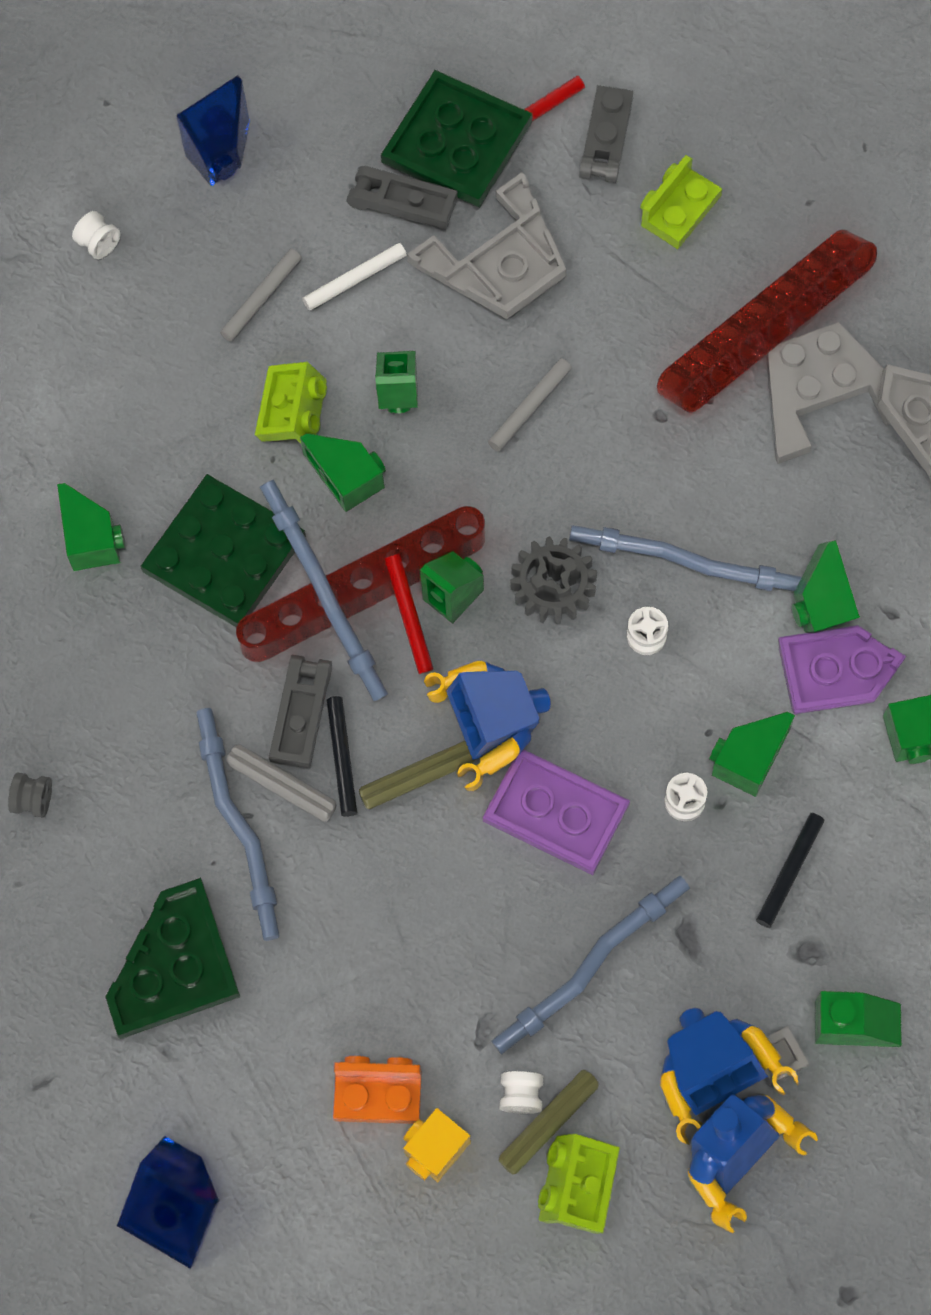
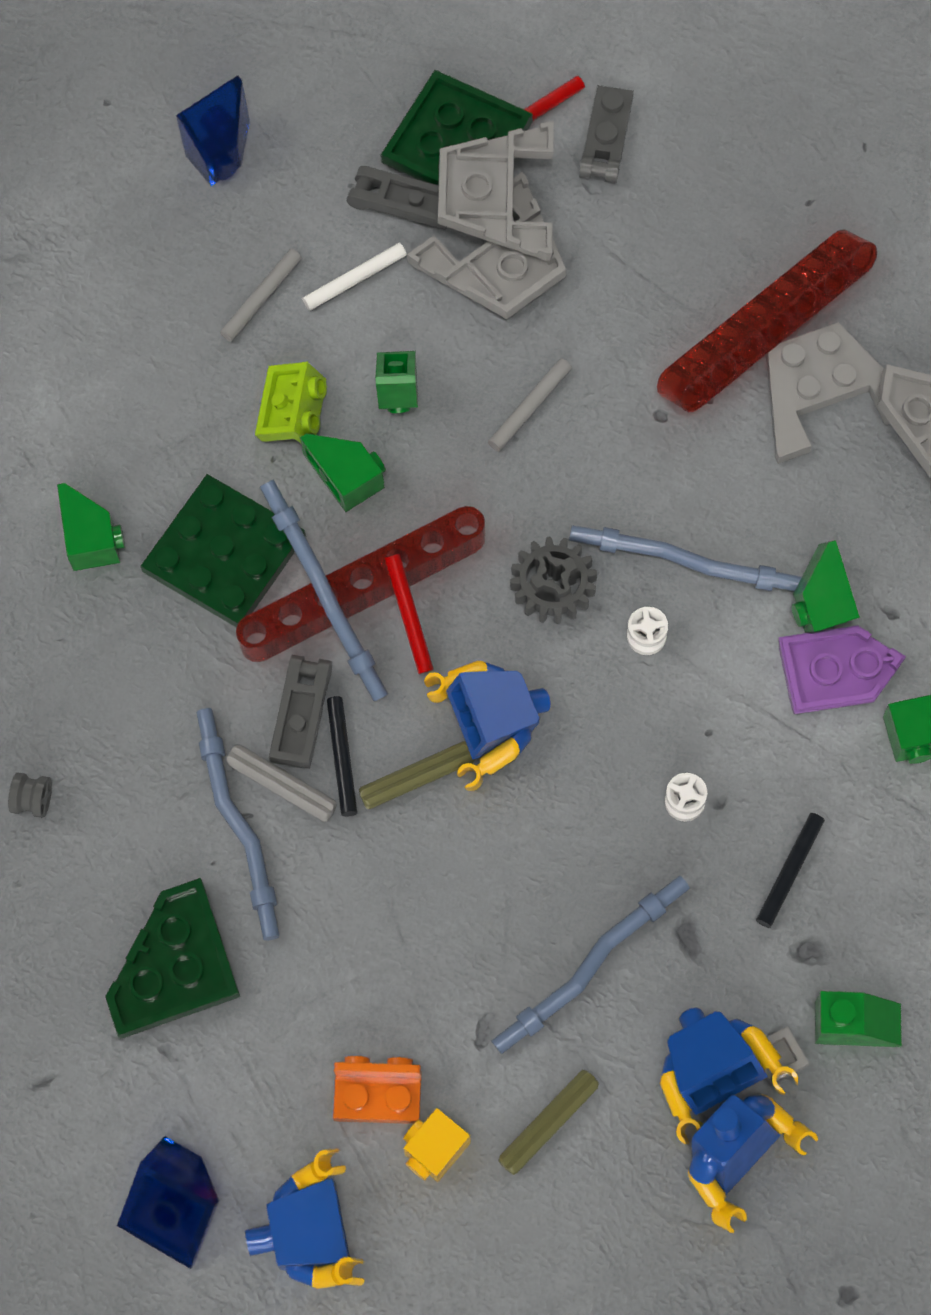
white wheel [72,211,121,260] -> none
green slope [420,551,484,624] -> none
medium lavender tile [483,750,630,875] -> none
white wheel [499,1071,543,1114] -> none
lime bracket [538,1134,620,1234] -> none
lime bracket [640,155,722,249] -> none
green slope [709,712,795,797] -> none
none -> blue torso [245,1148,364,1289]
none -> light grey wing [438,121,554,261]

